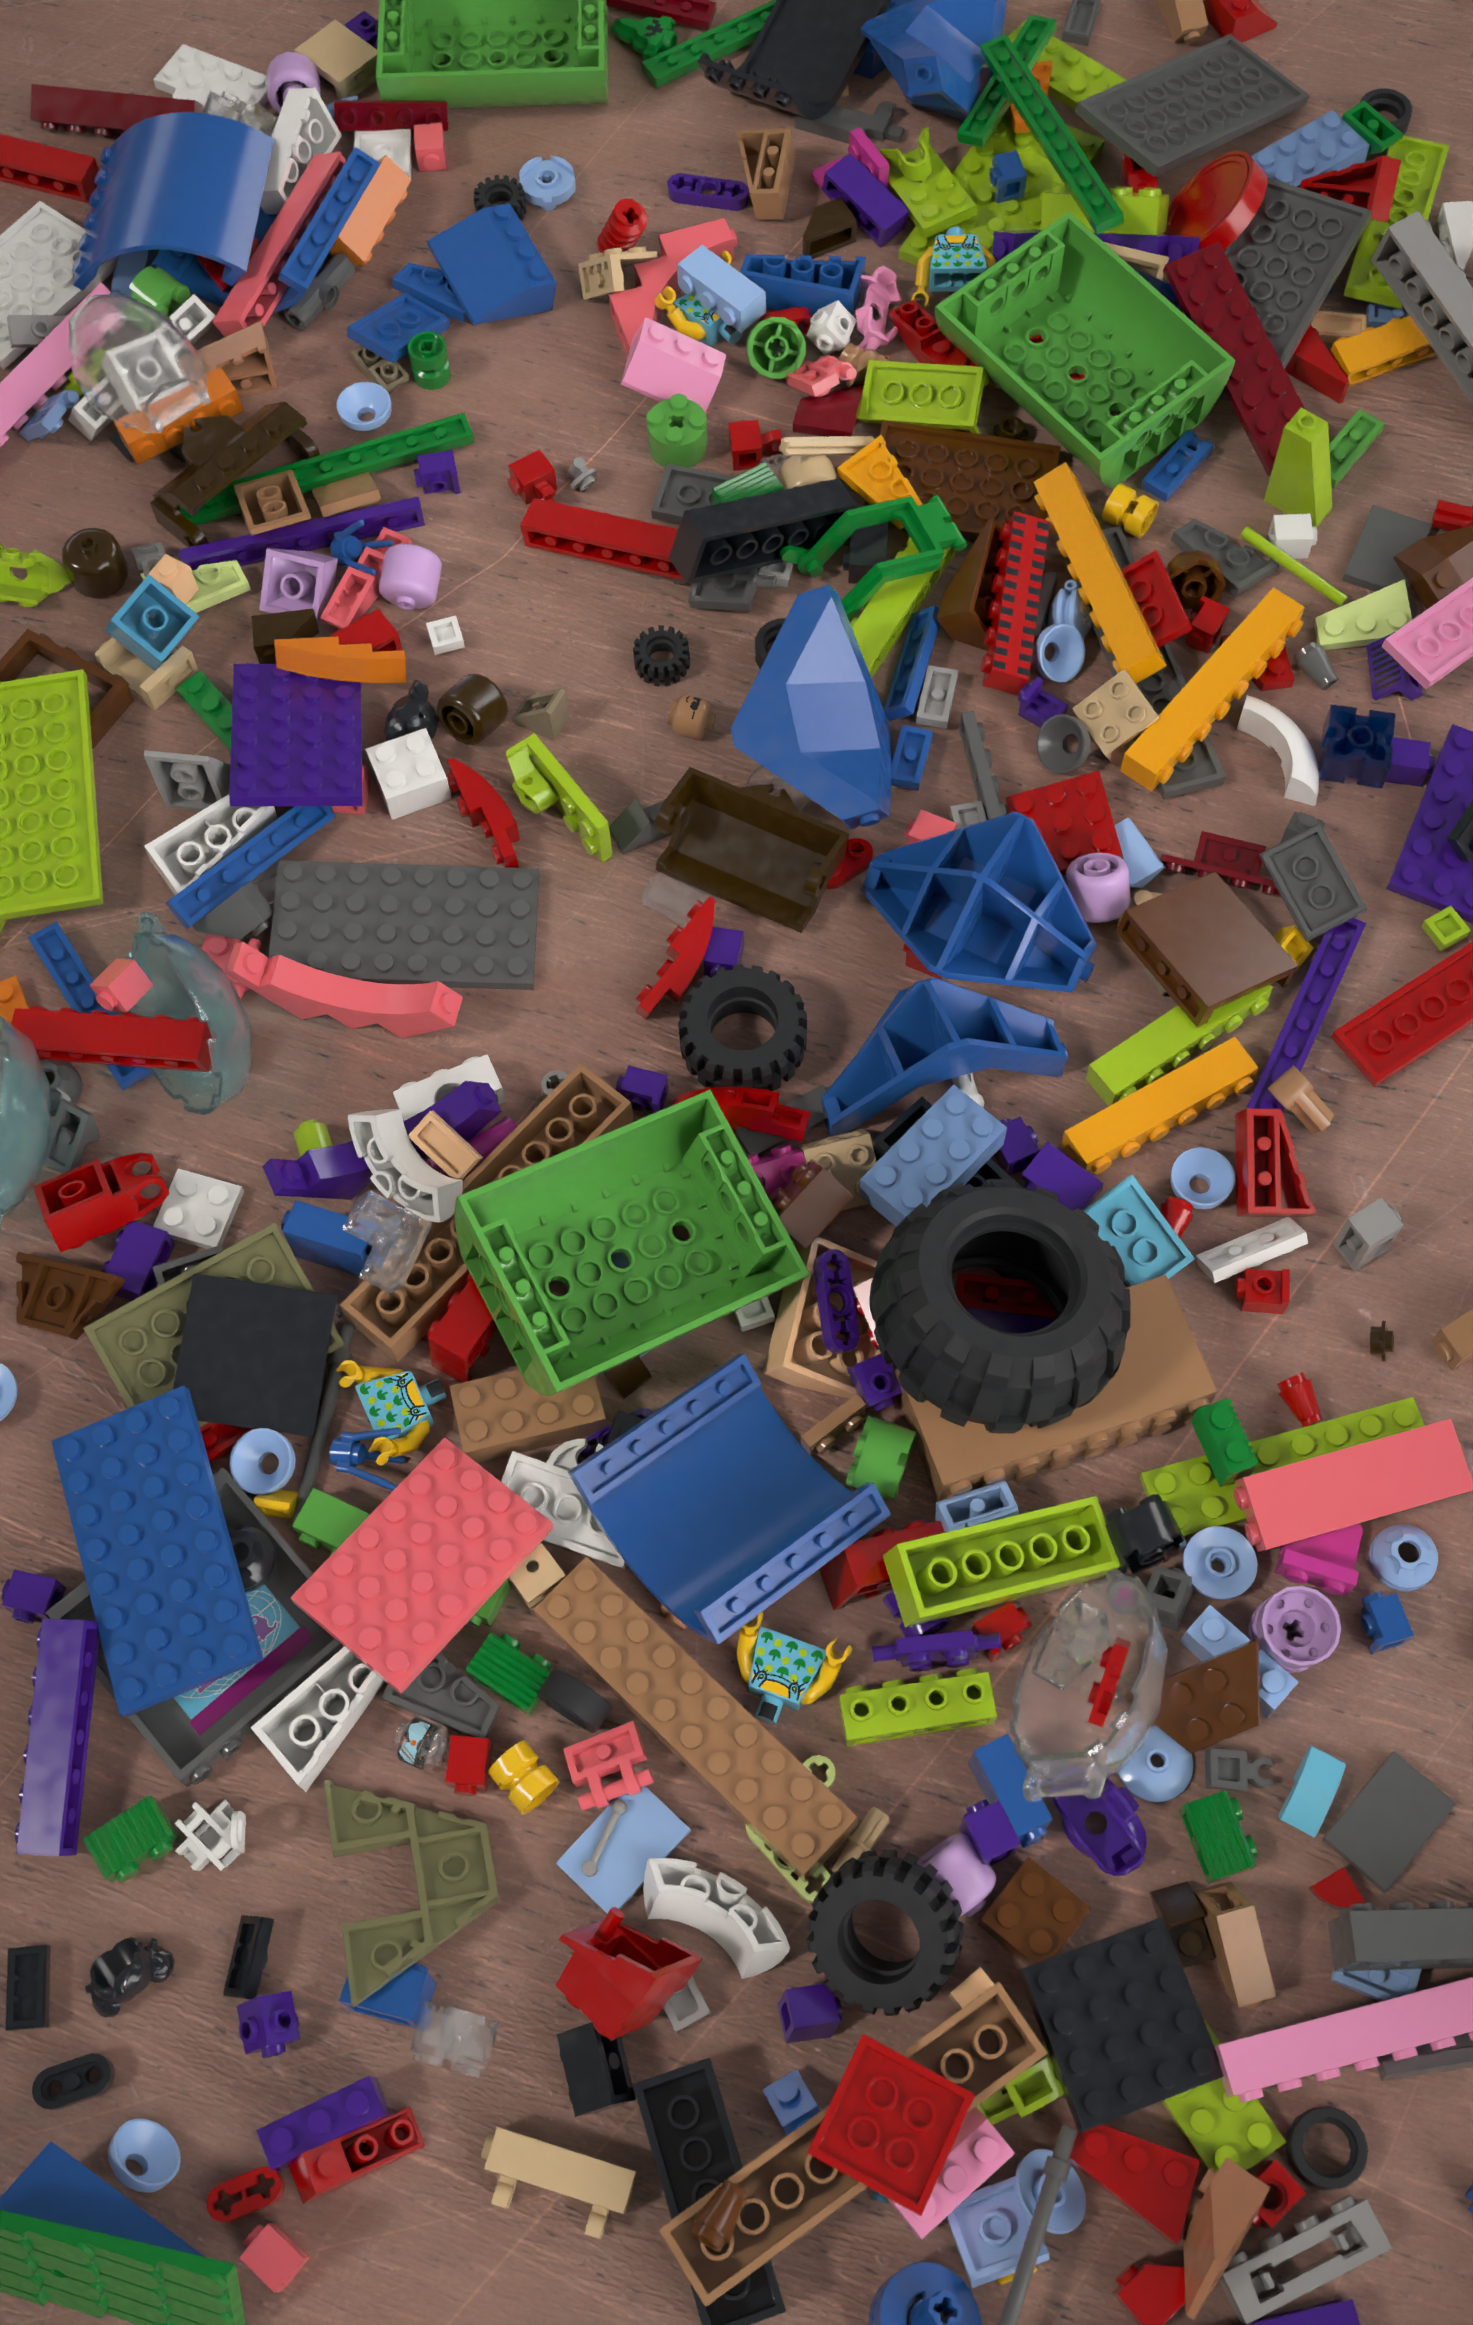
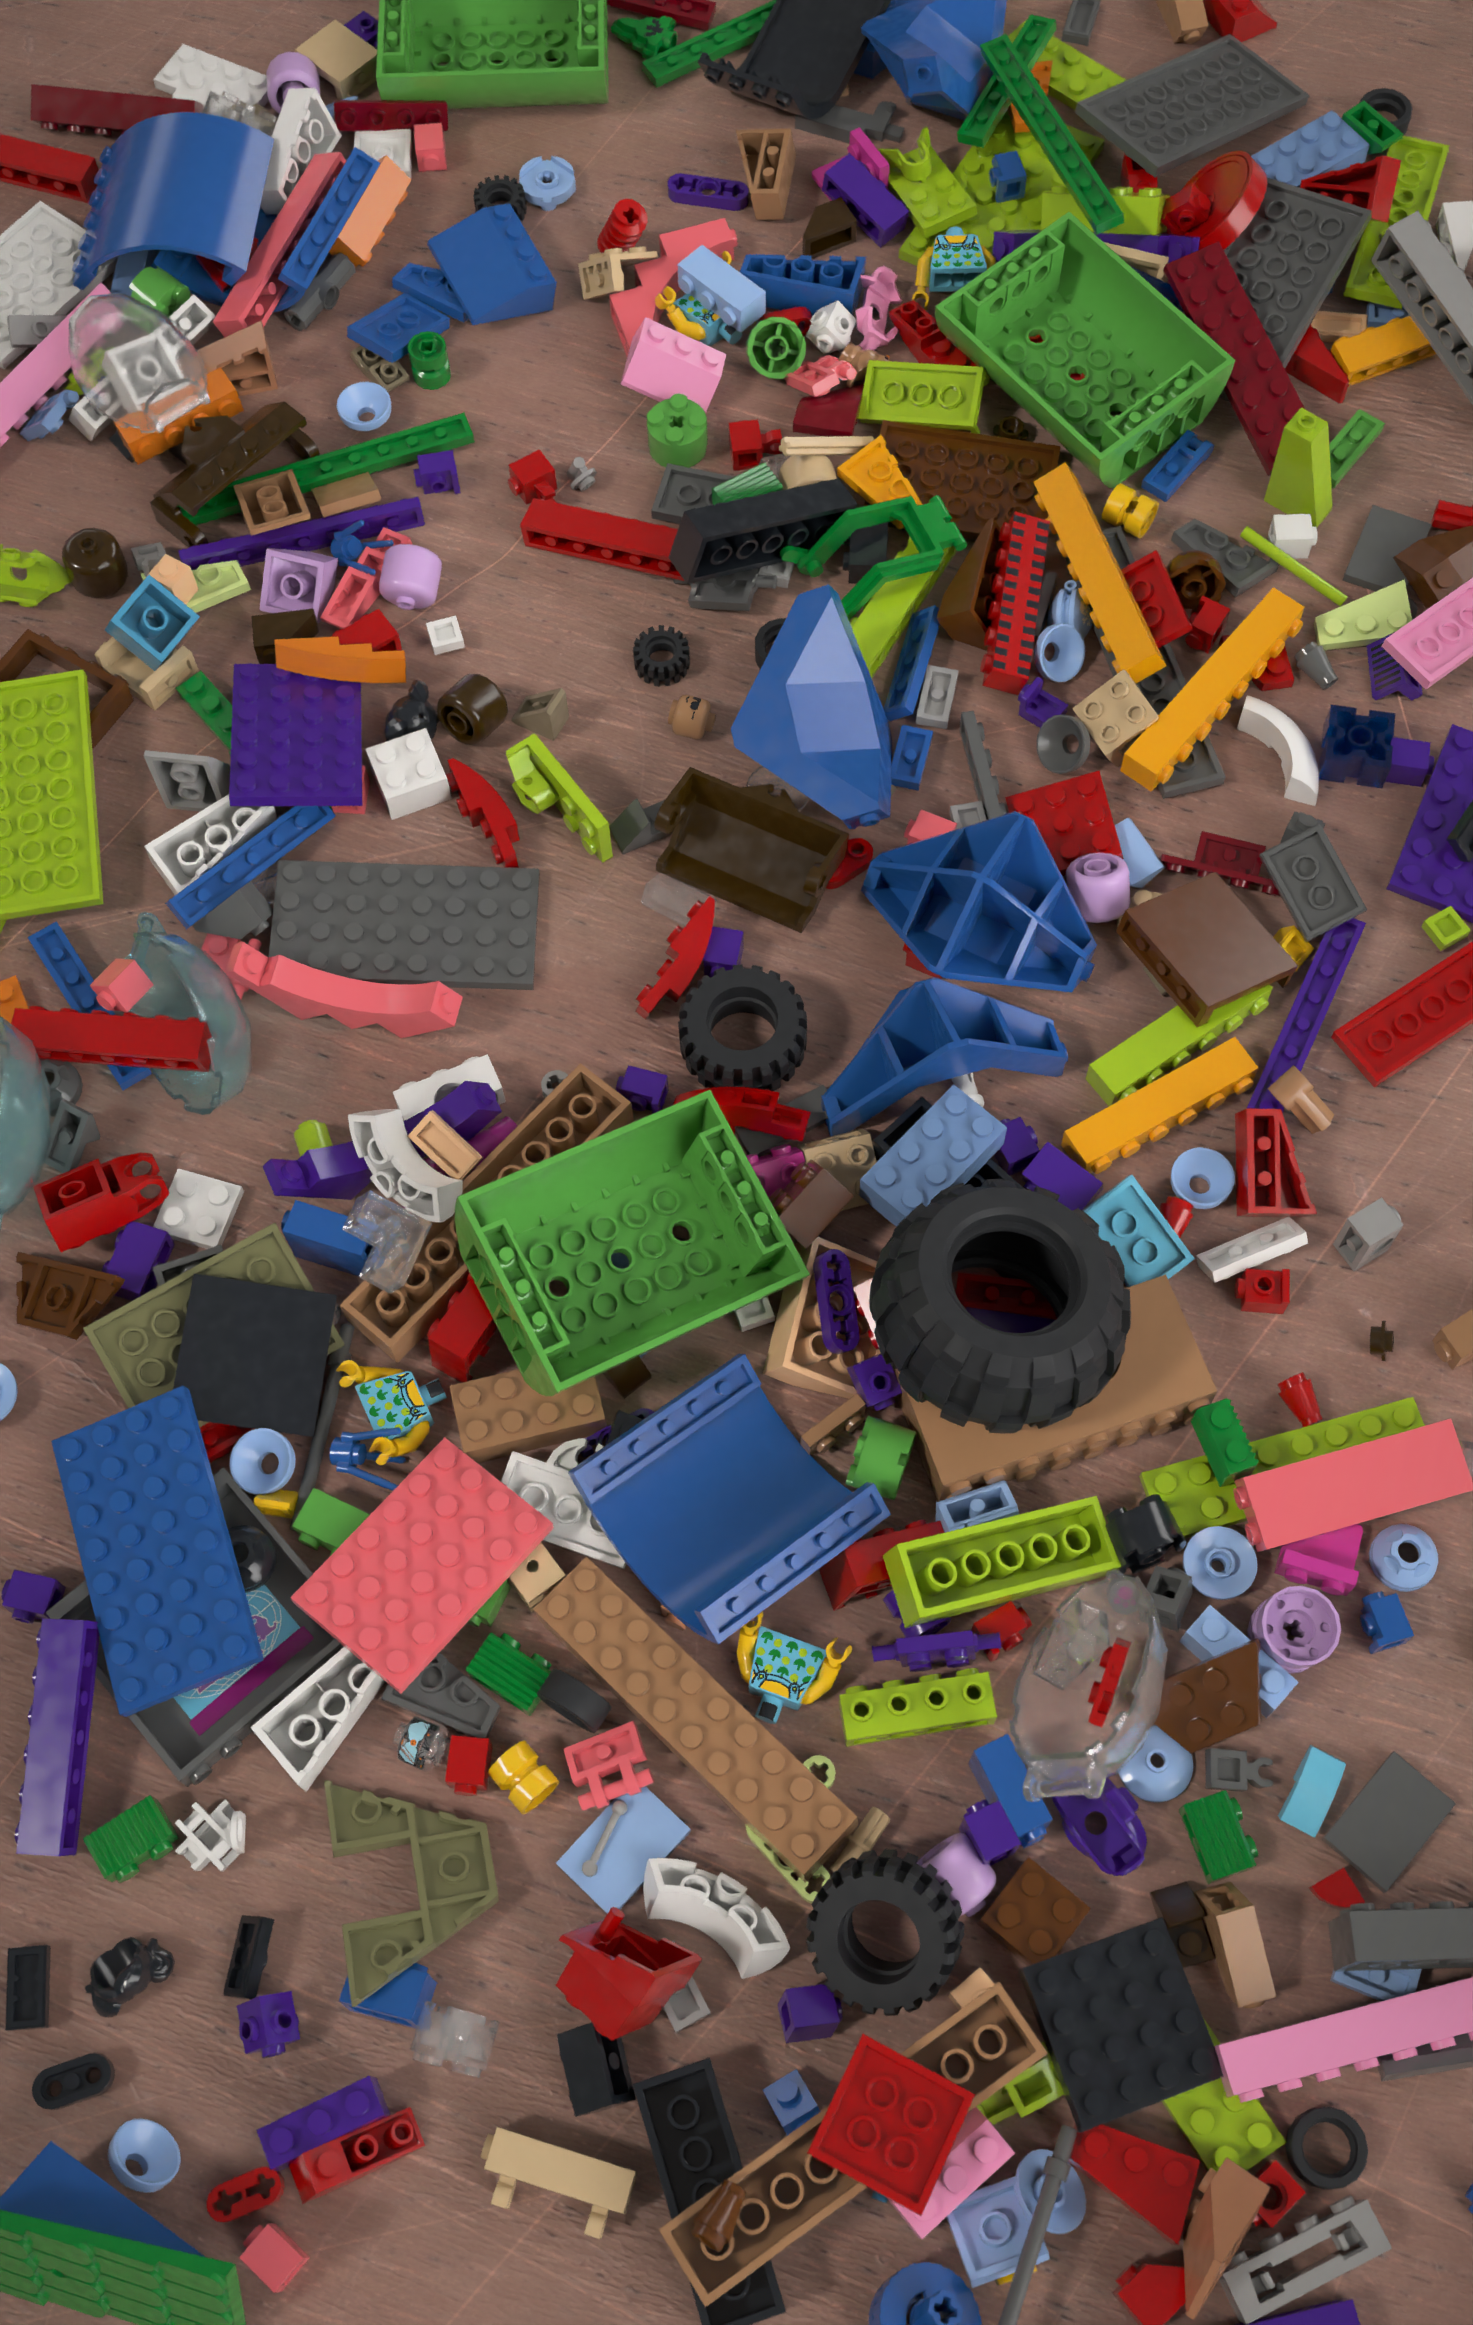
none -> red brick [1161,184,1212,236]

